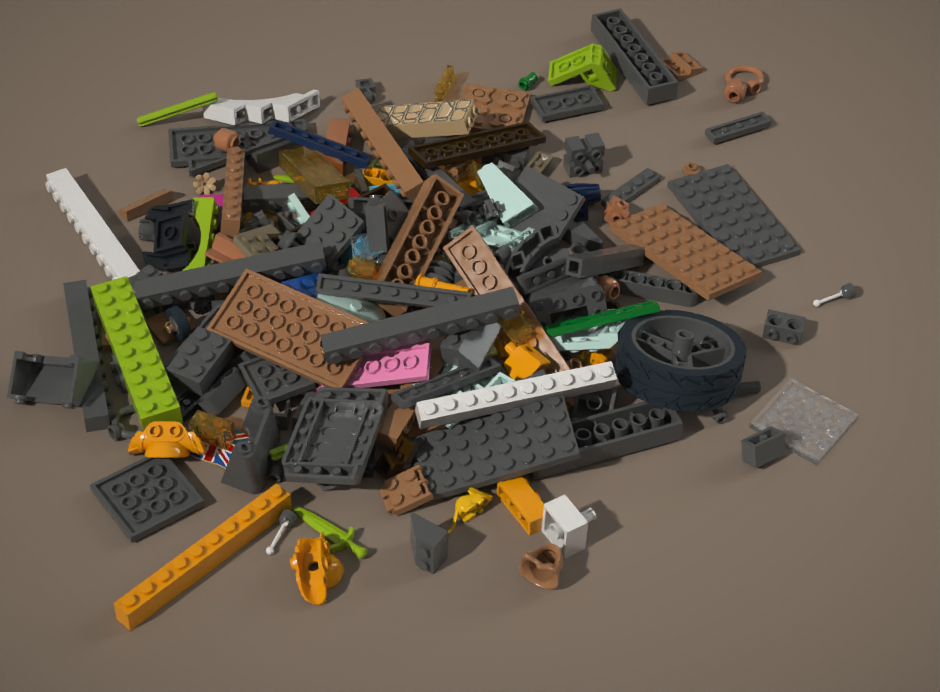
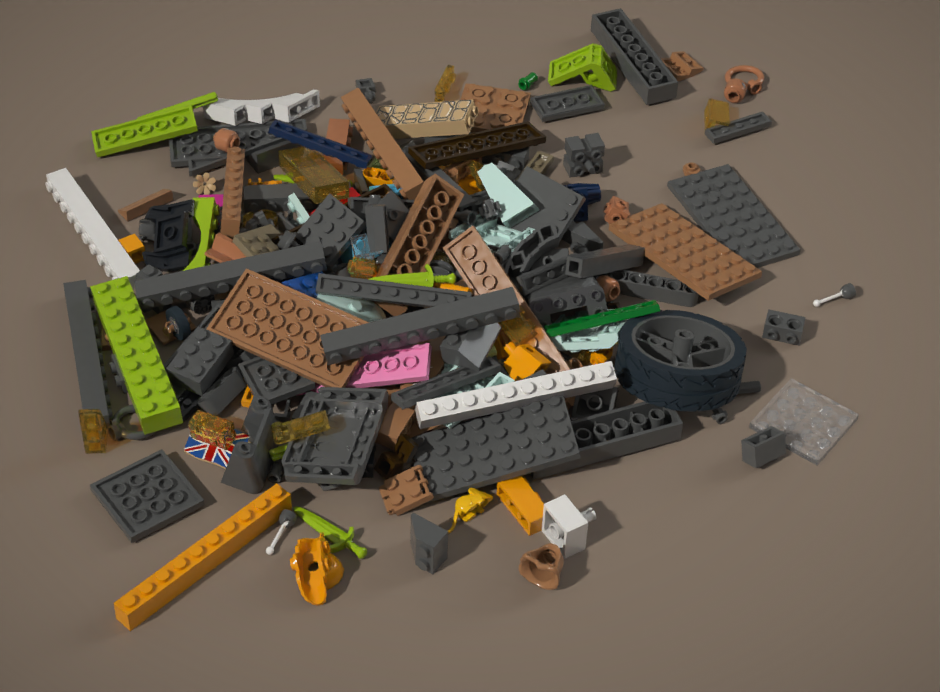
dark grey windscreen [7,351,99,409] -> none
light orange piece [128,421,207,458] -> none
dark grey plate [601,168,661,207] -> none
none -> clear yellow slope [78,409,108,454]
none -> lime plate [91,105,198,158]
none -> light orange brick [118,233,145,264]
none -> clear yellow plate [271,410,331,444]
none -> lime sword [369,264,456,287]
none -> clear yellow panel [704,98,730,129]

